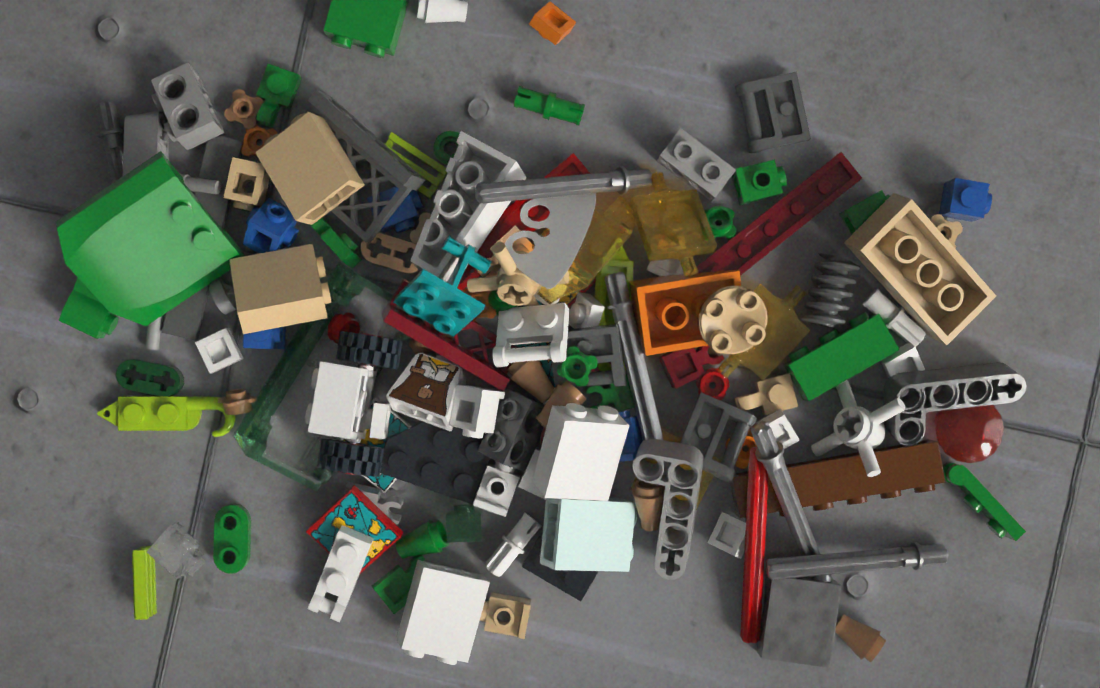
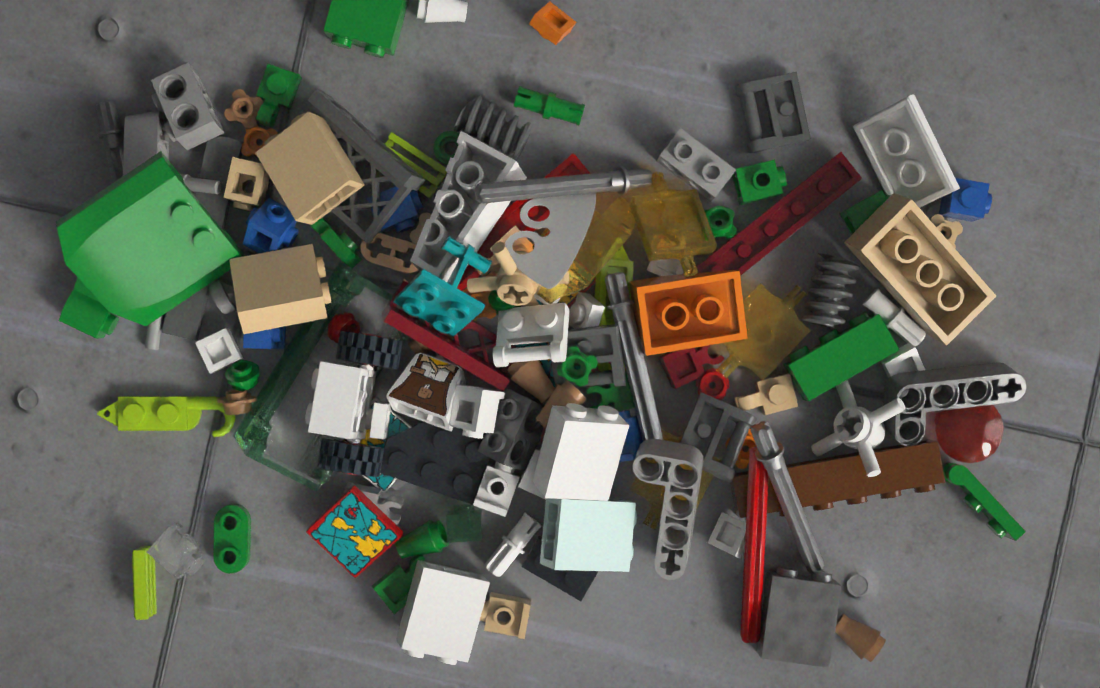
dark green beam [116,359,184,396] -> none
white plate [308,525,374,623] -> none
medium nougat cone [632,479,665,531] -> none
tan dish [699,286,767,354] -> none
white plate [755,409,799,449] -> none
flat silver axle [765,542,949,580] -> none
none -> green plate [225,360,260,391]
none -> dark grey piece [454,95,531,161]
none -> white tile [853,94,960,208]

